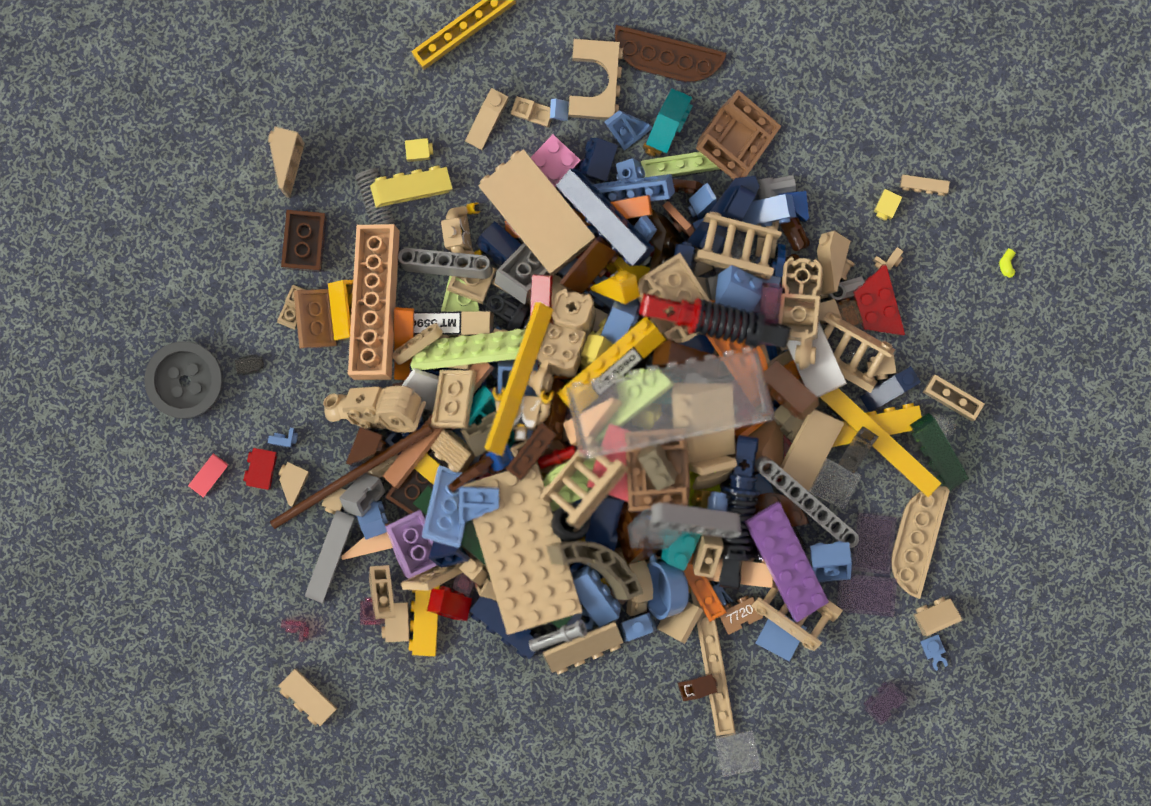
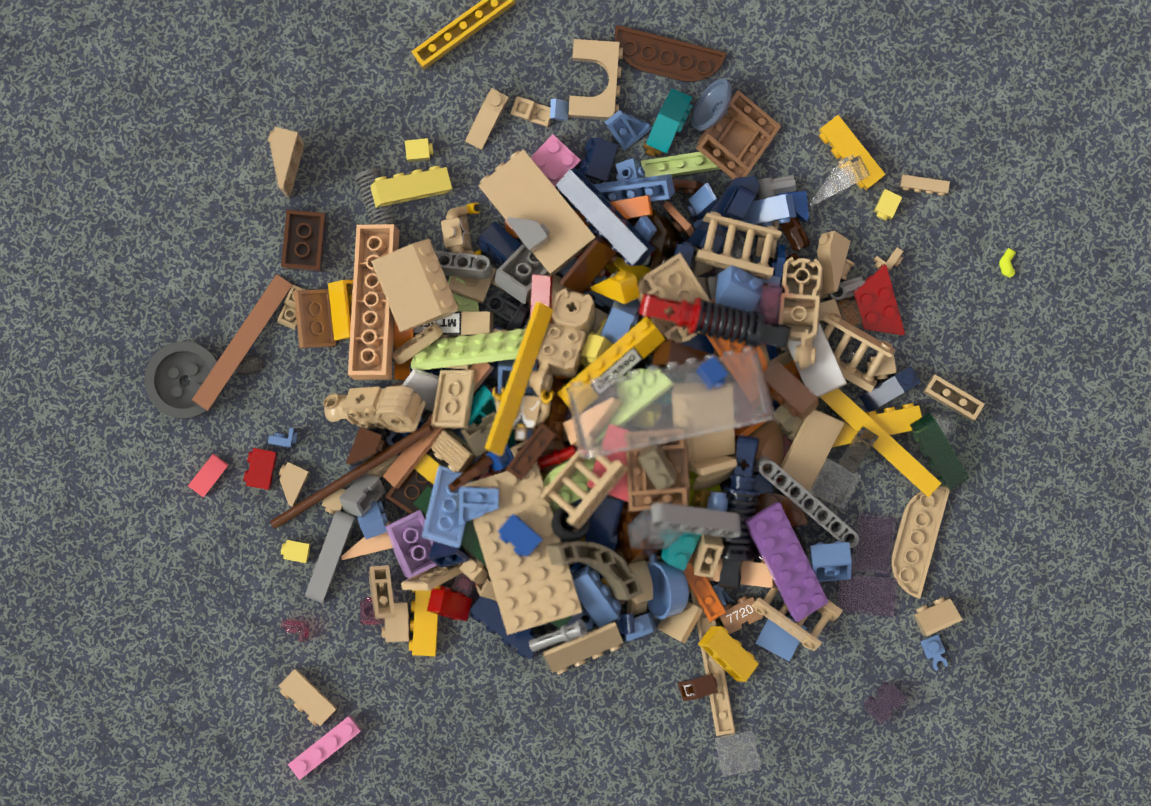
none -> nougat tile [192,274,292,411]
none -> light yellow brick [281,540,311,563]
none -> bright pink brick [288,716,362,780]
none -> tan slope [371,239,458,332]
none -> blue brick [497,513,544,557]
none -> light grey slope [506,217,550,254]
none -> dark blue plate [616,614,635,634]
none -> sand blue dish [691,79,732,131]
none -> blue brick [696,356,728,390]
none -> yellow brick [698,626,759,682]
none -> clear slope [810,154,870,206]
none -> yellow brick [819,115,886,190]

